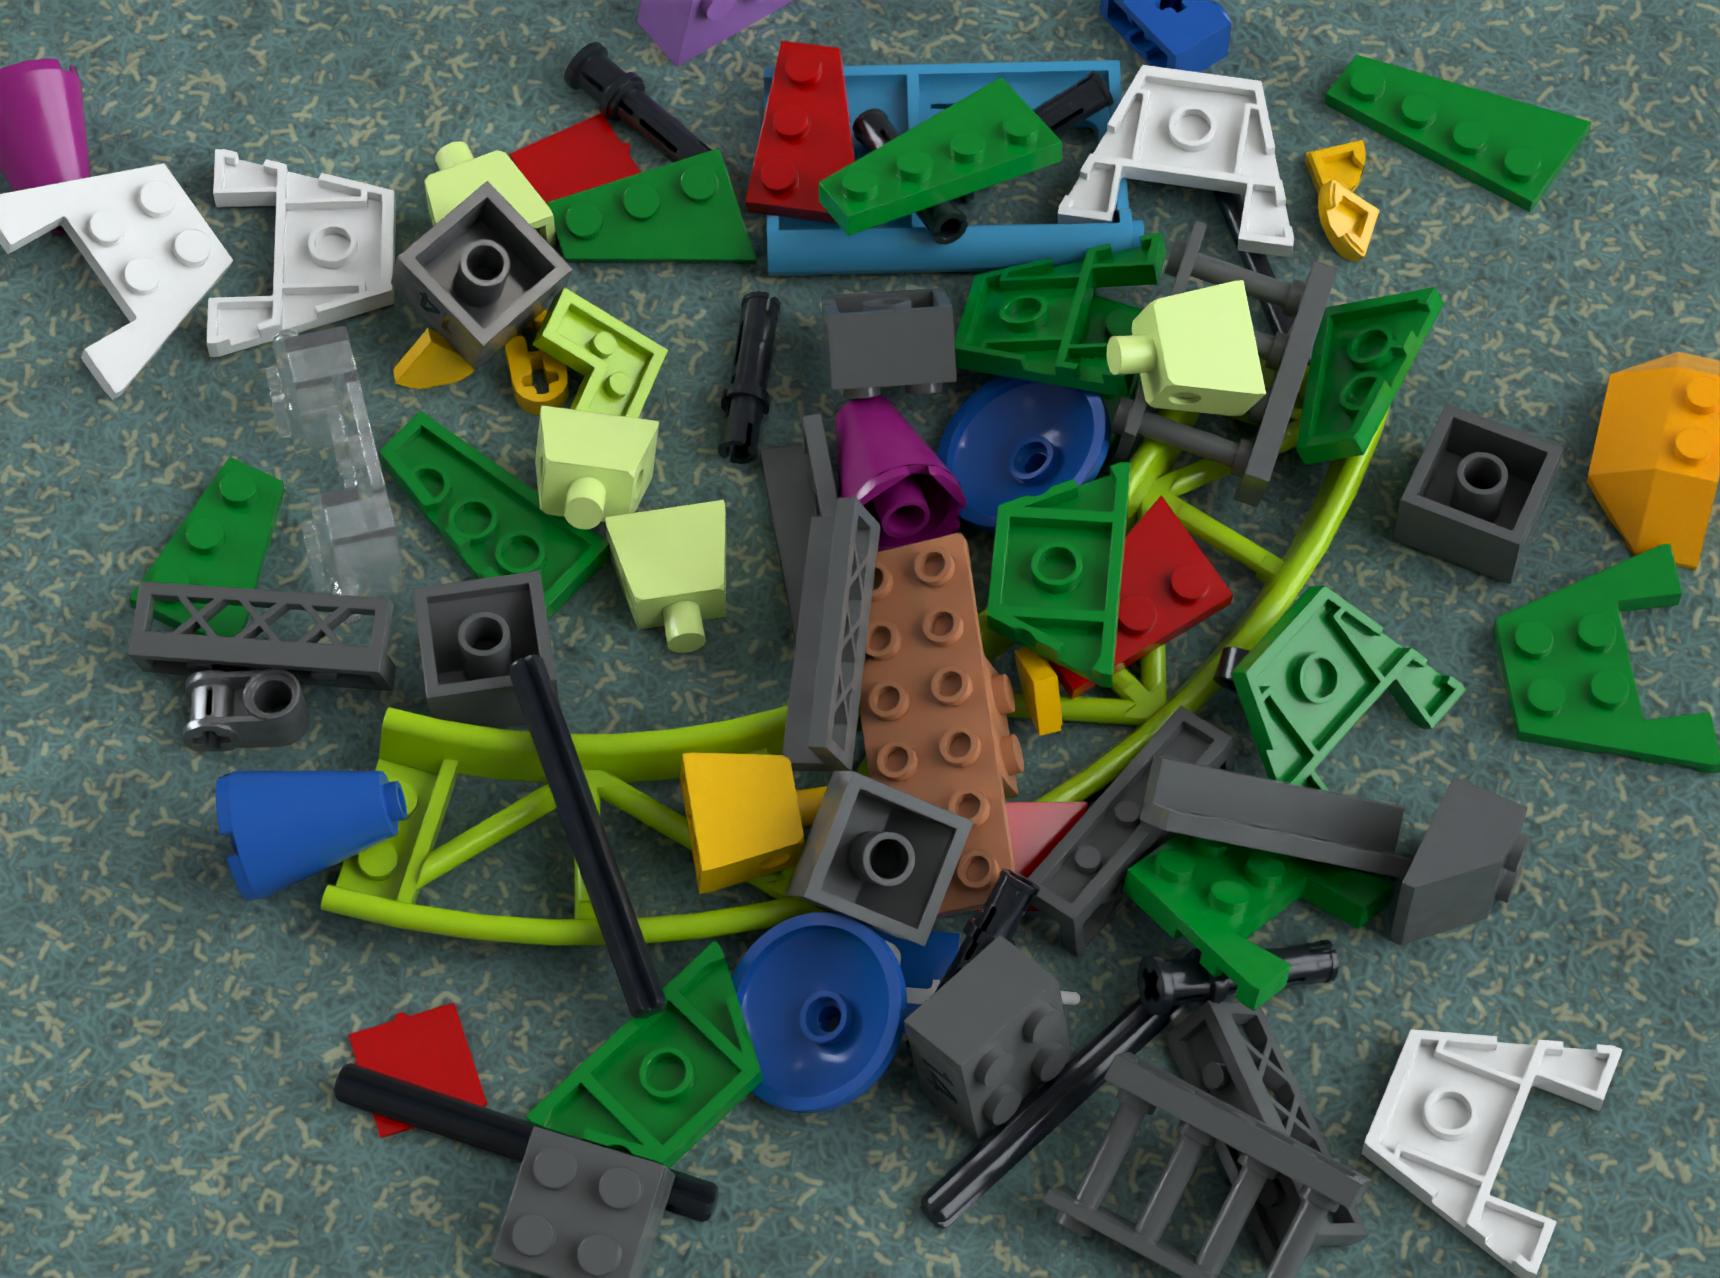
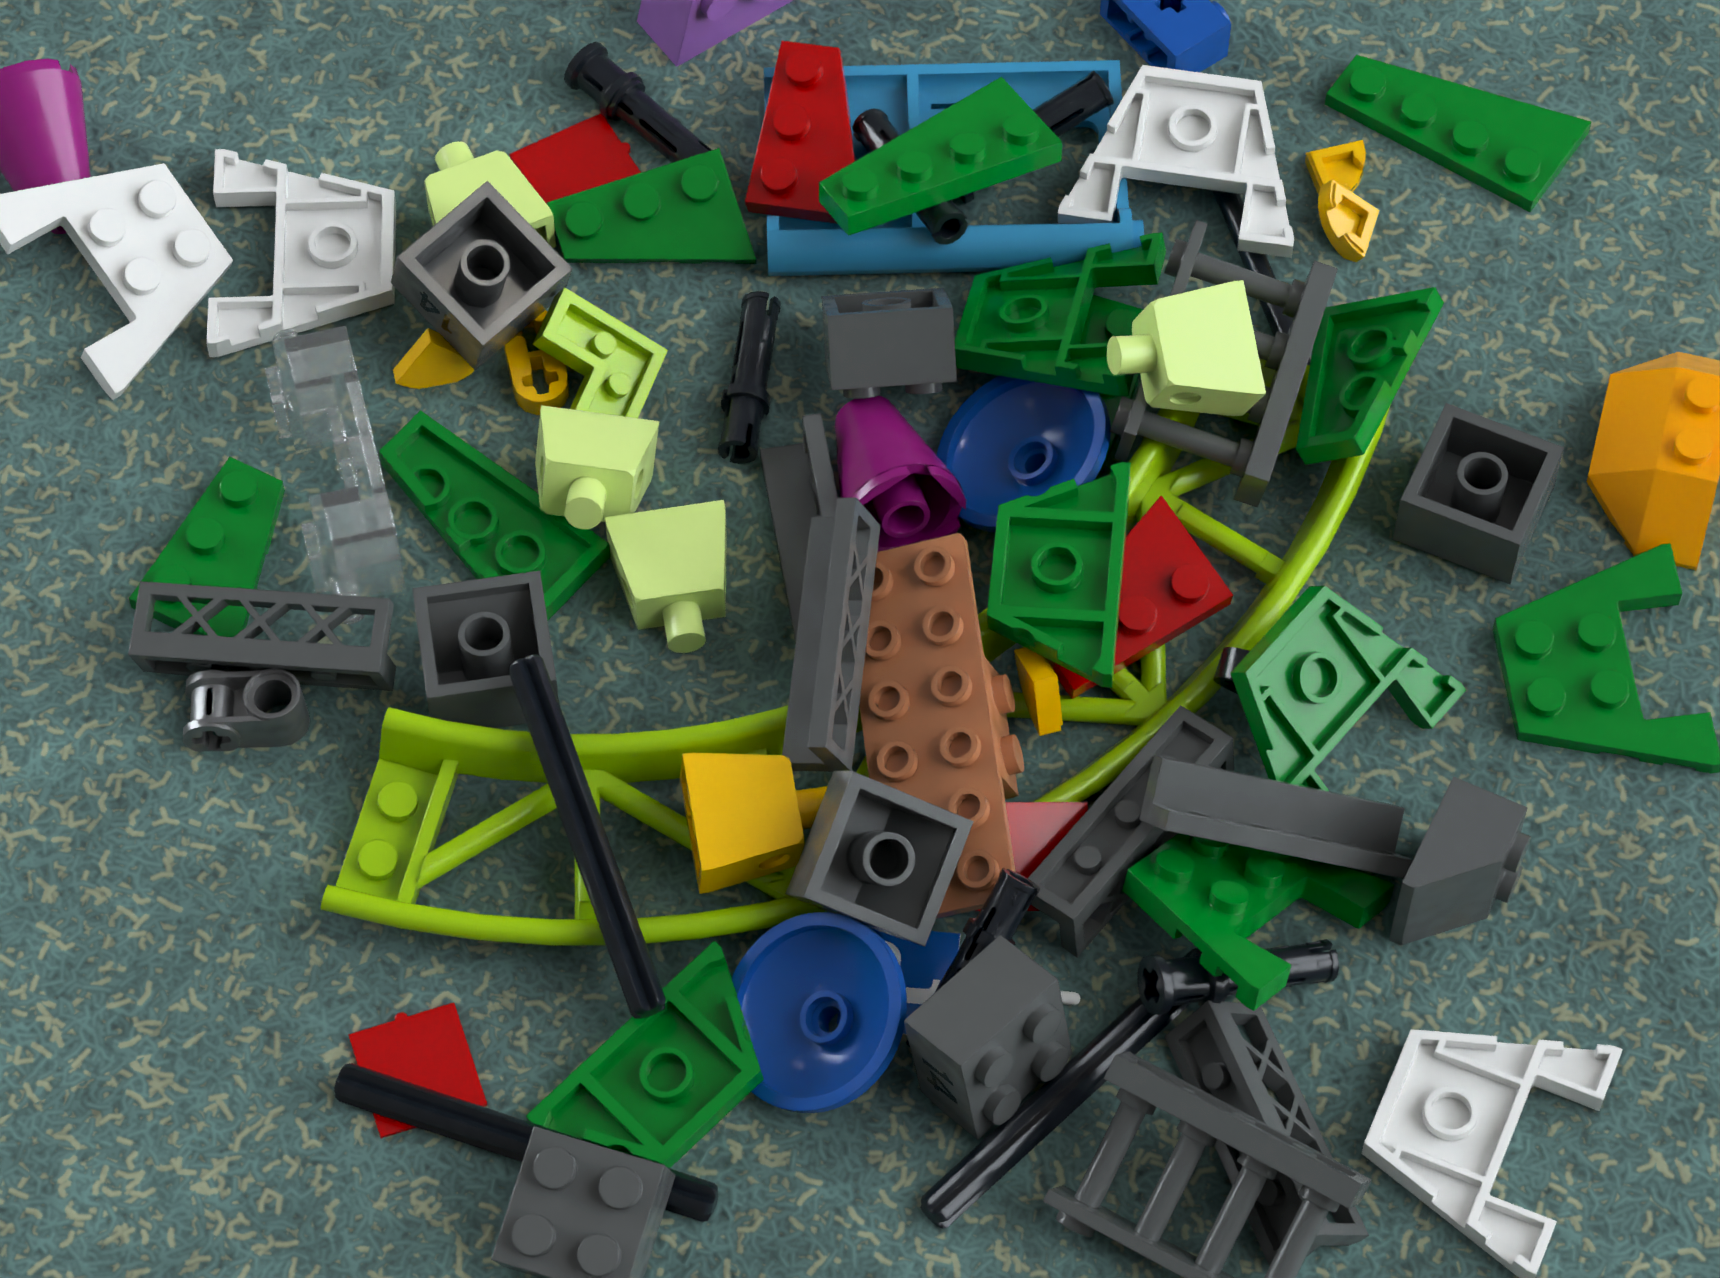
blue cone [216,771,407,901] -> none

